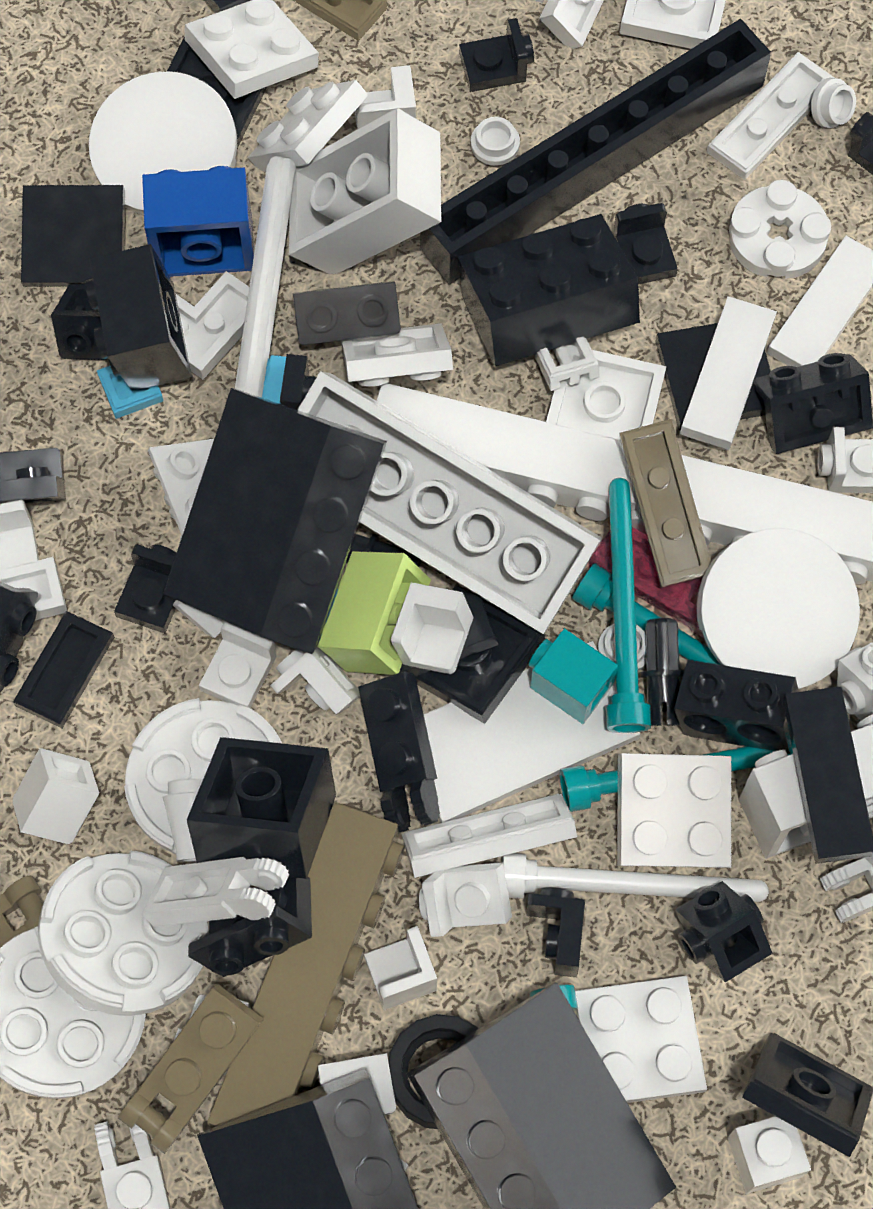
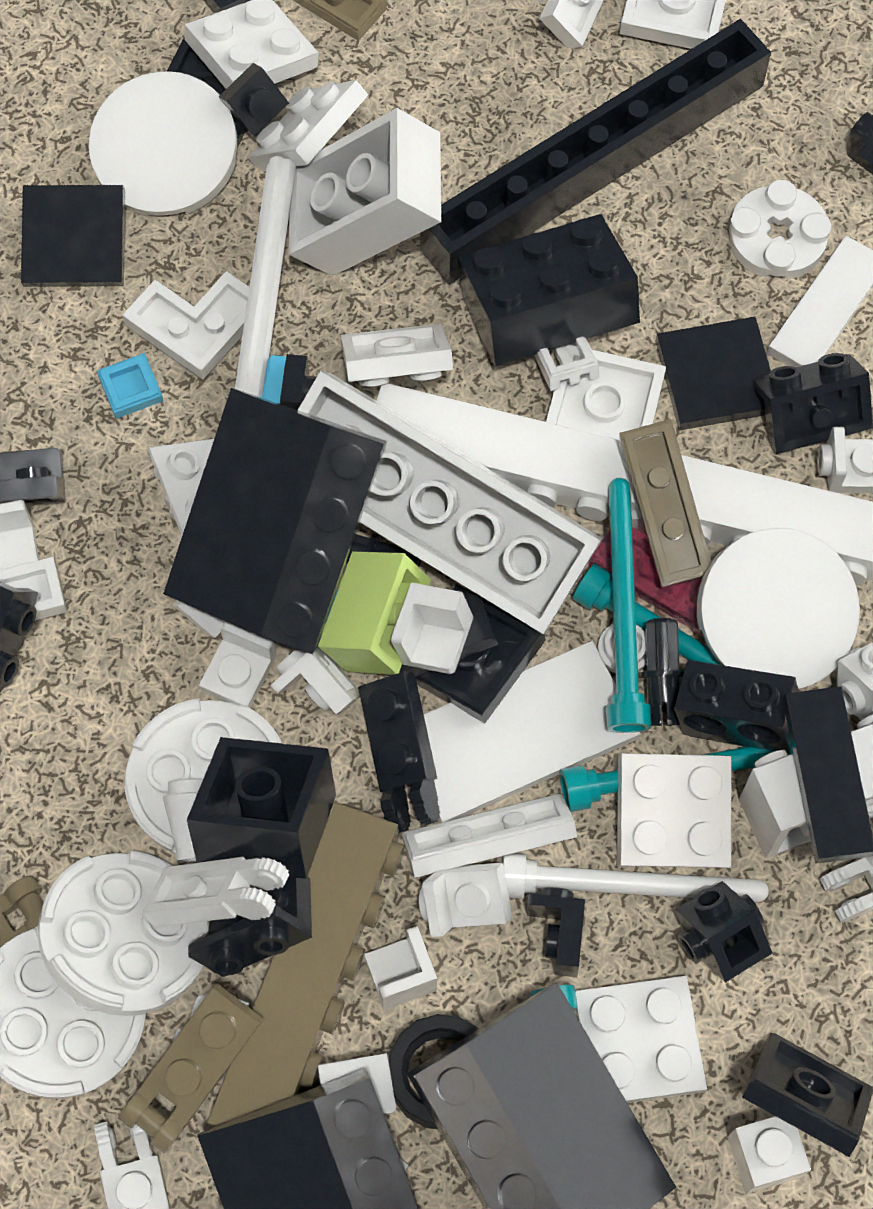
black tile [13,611,115,729] -> none
white panel [13,748,99,844] -> none
black bracket [51,284,107,360] -> none
black brick [85,244,192,391] -> none
black bracket [114,544,177,634] -> none
blue brick [142,166,254,277] -> none
black bracket [292,281,401,345] -> none
white panel [355,65,416,130] -> none
black bracket [459,18,534,92] -> none
white plate [471,117,520,166] -> none
teal brick [529,628,618,724] -> none
black bracket [613,203,678,285] -> none
white tile [680,296,777,450] -> none
white tile [706,52,835,180] -> none
white plate [811,78,856,128] -> none
none -> black plate [219,63,289,137]

